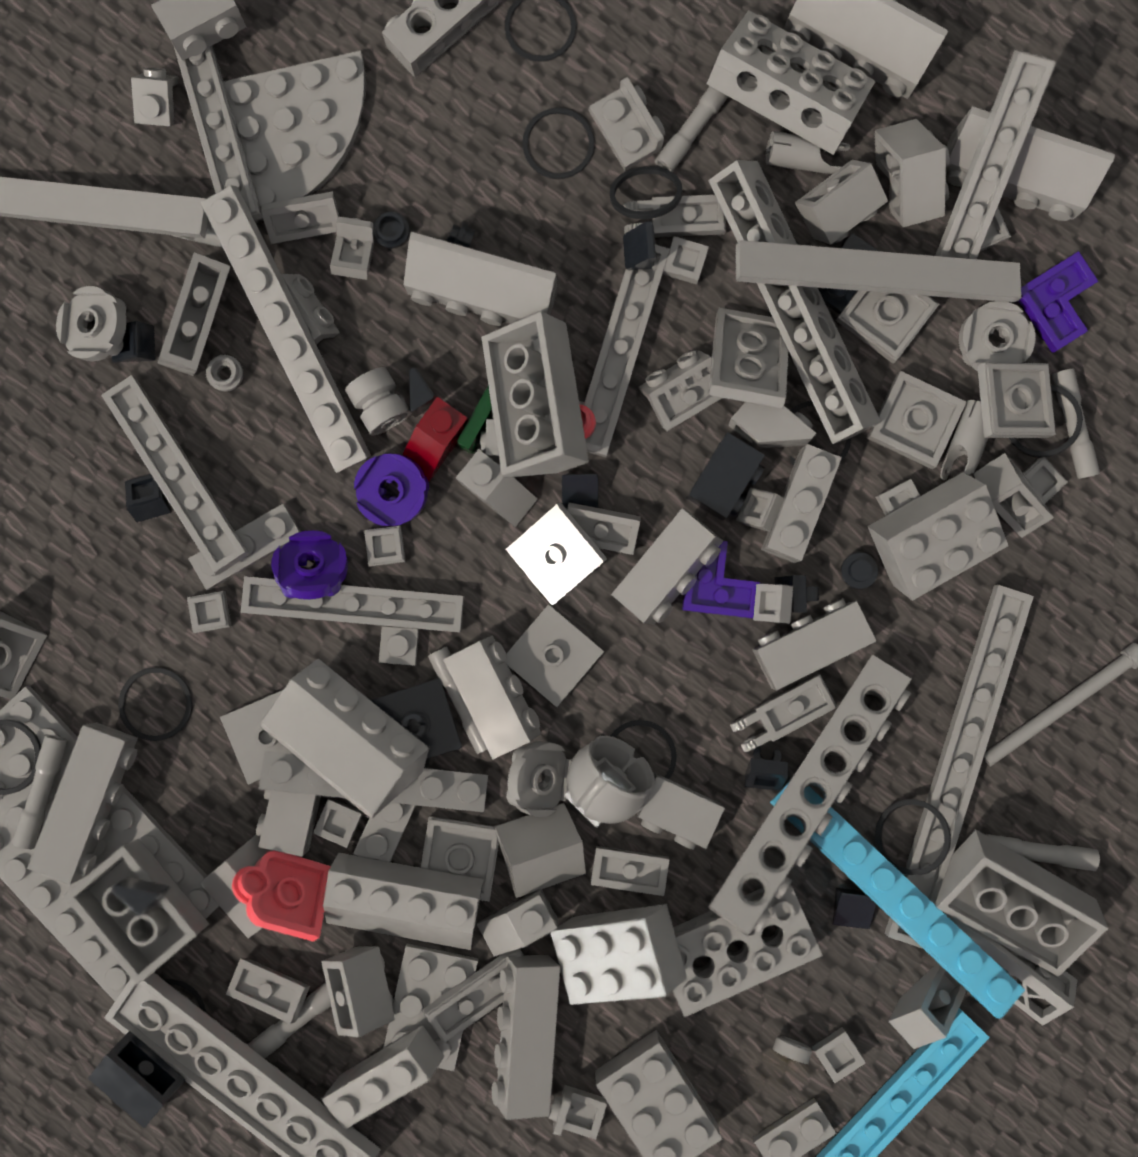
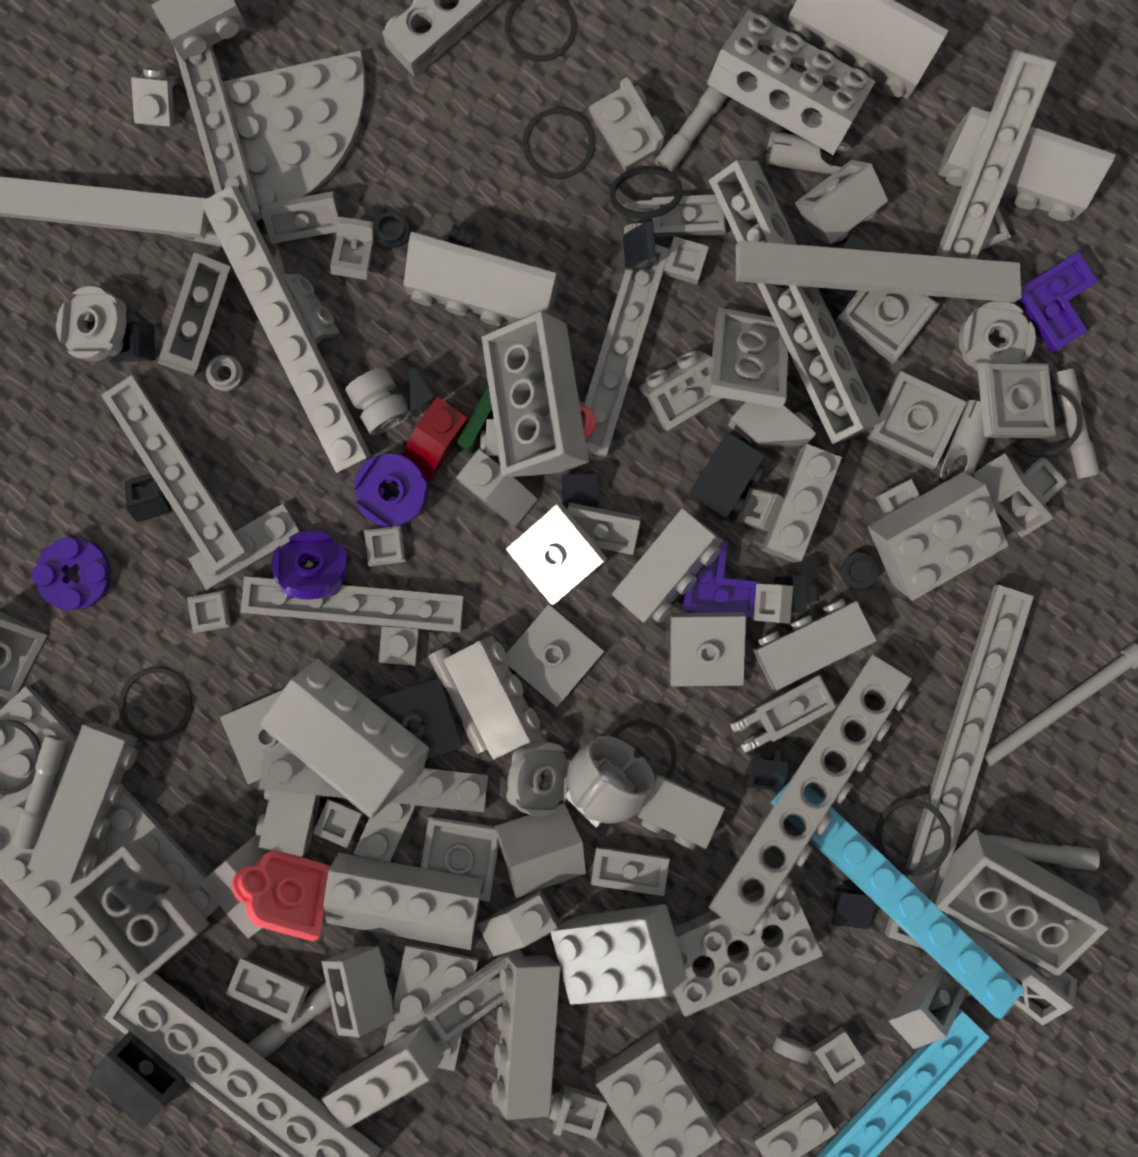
light grey brick [875,119,950,227] -> none
none -> dark purple plate [32,537,111,611]
none -> light grey plate [670,612,746,686]

